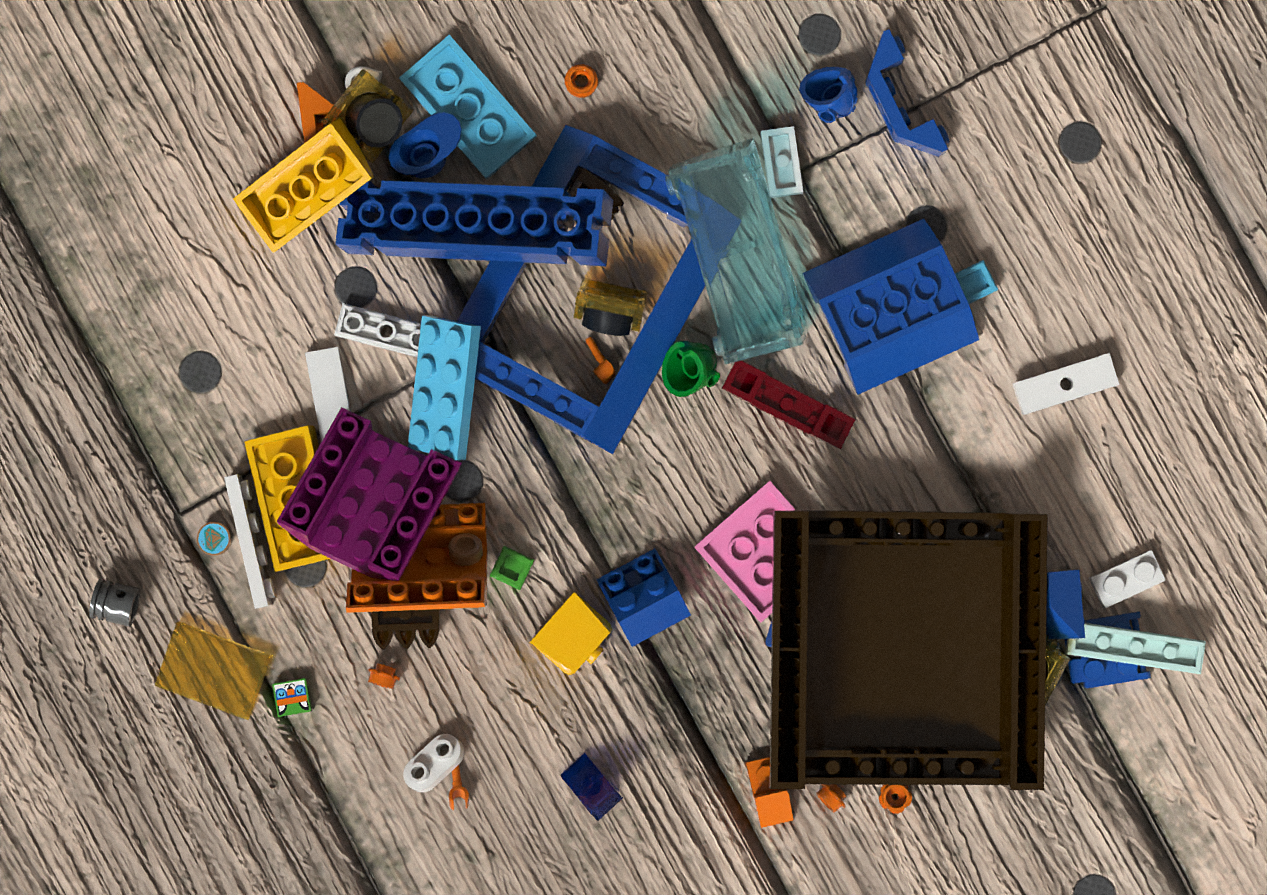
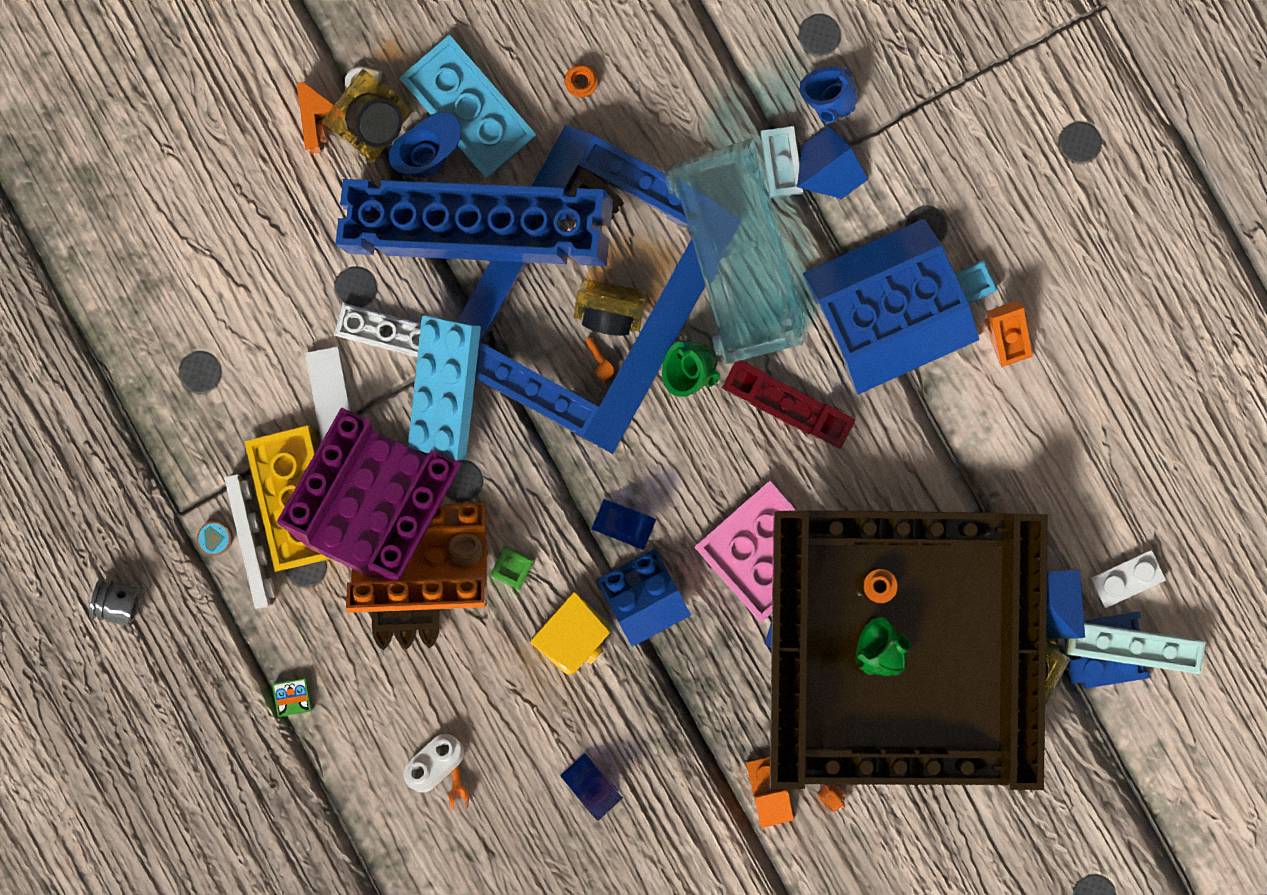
clear yellow piece [154,621,273,720] -> none
yellow slope [233,118,374,253] -> none
orange plate [368,663,400,689] -> none
blue slope [865,29,950,157] -> none
orange plate [879,785,912,814] -> none
white tile [1012,353,1120,416] -> none
none -> clear blue slope [591,499,657,550]
none -> blue slope [797,126,868,199]
none -> green helmet [856,617,911,676]
none -> orange plate [864,569,898,603]
none -> orange slope [985,300,1033,367]

